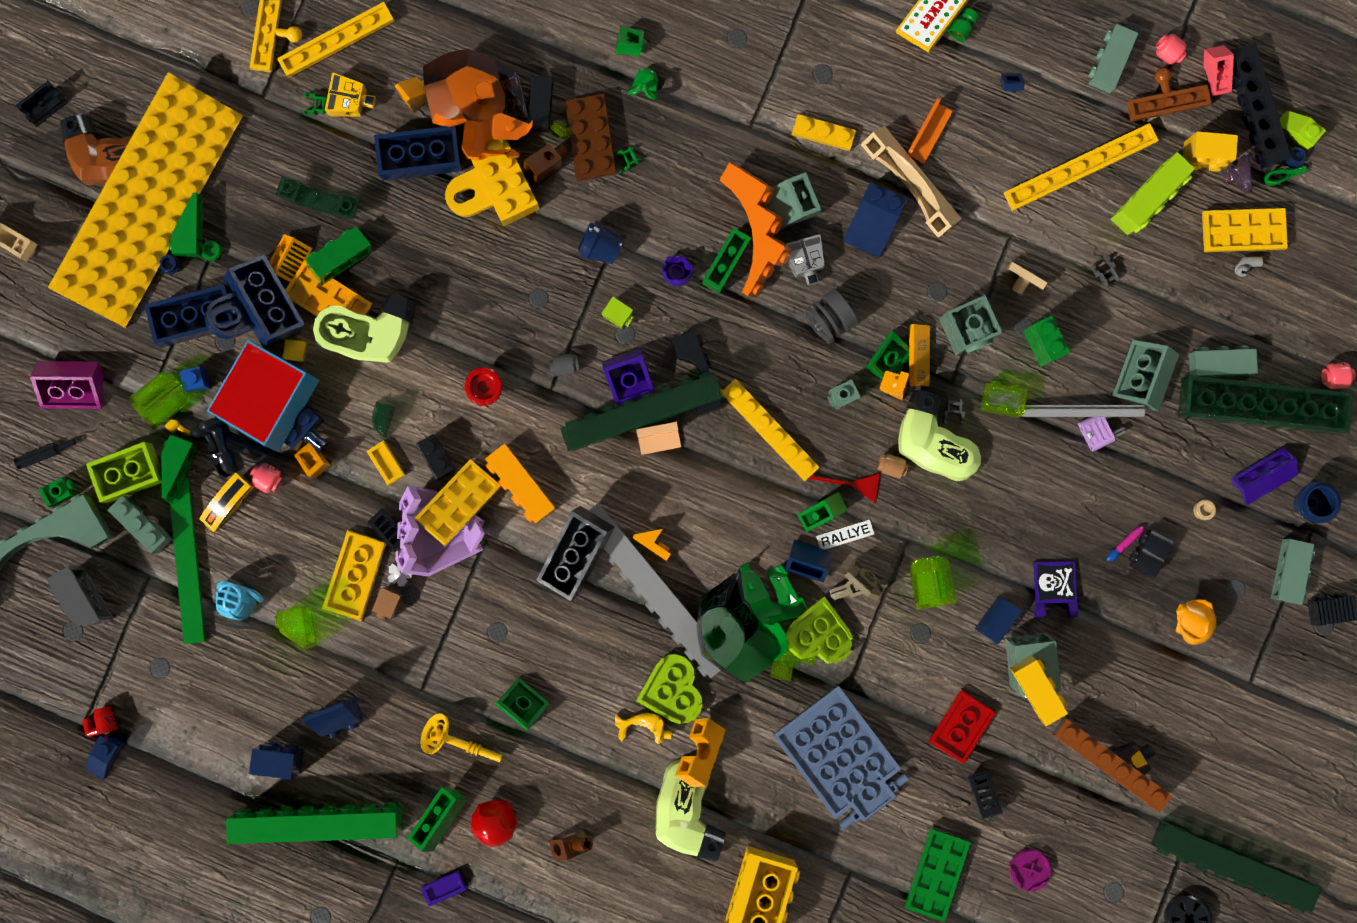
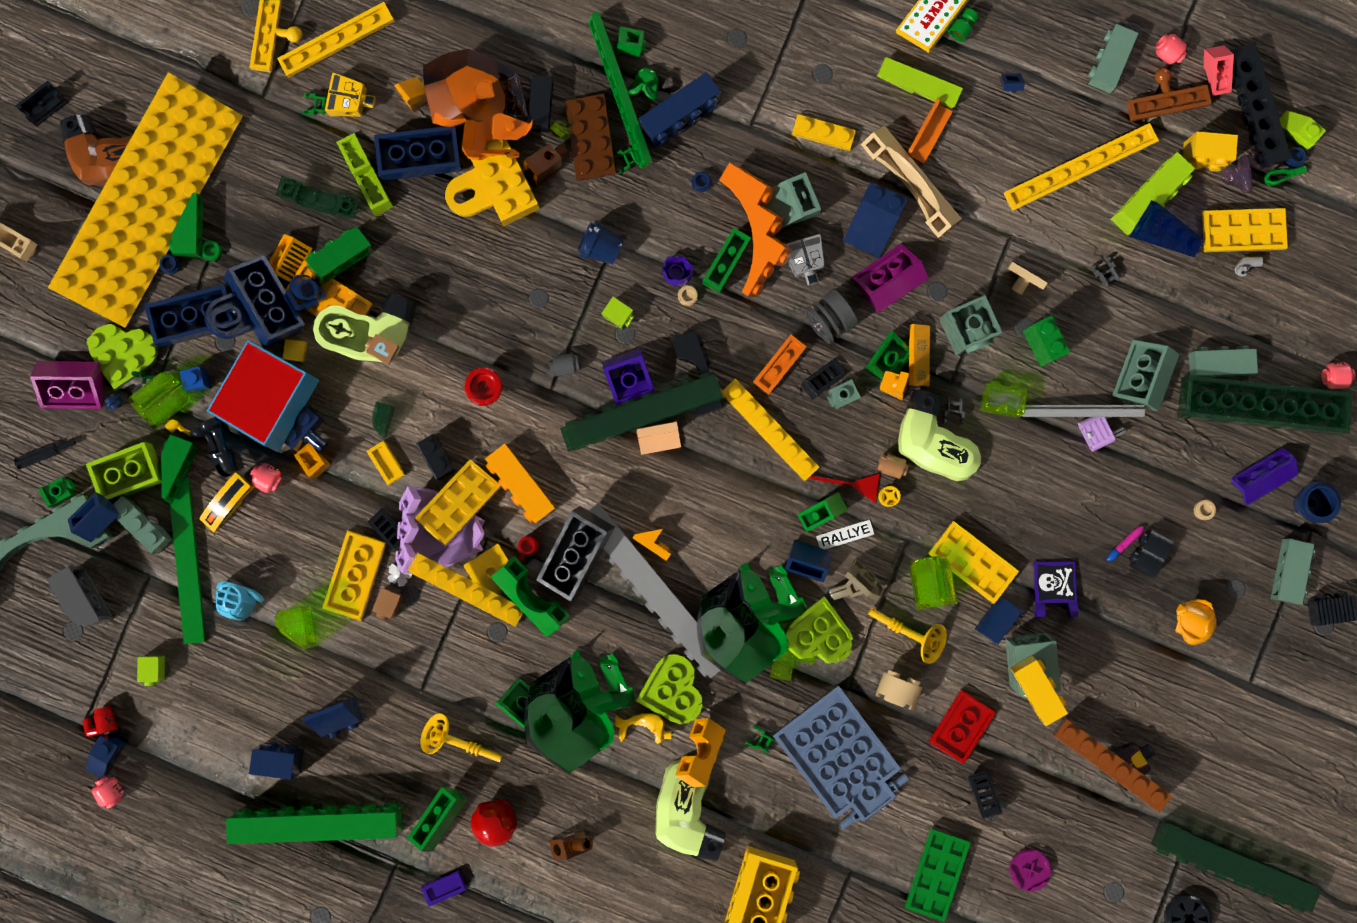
none -> dark blue brick [67,492,119,542]
none -> lime plate [87,324,159,390]
none -> coral head [91,776,124,808]
none -> dark blue plate [104,393,124,412]
none -> dark green plant [131,371,156,384]
none -> lime brick [137,656,165,686]
none -> dark blue piece [286,274,326,311]
none -> lime slope [337,133,393,216]
none -> medium nougat brick [365,334,399,366]
none -> yellow plate [407,552,523,627]
none -> yellow plate [463,544,508,593]
none -> green arch [490,556,570,637]
none -> red piece [517,536,539,565]
none -> green piece [524,650,636,774]
none -> green tile [588,12,652,169]
none -> dark blue brick [639,72,721,148]
none -> tan tile [678,285,698,306]
none -> dark blue plate [691,172,712,192]
none -> green piece [744,725,776,754]
none -> orange plate [753,334,807,395]
none -> black slope [801,358,847,400]
none -> magenta slope [851,244,929,313]
none -> yellow dish [868,607,947,664]
none -> tan brick [875,670,923,711]
none -> lime slope [877,57,963,110]
none -> yellow wheel [878,486,901,507]
none -> yellow plate [928,521,1019,604]
none -> clear blue wing [1130,200,1205,257]

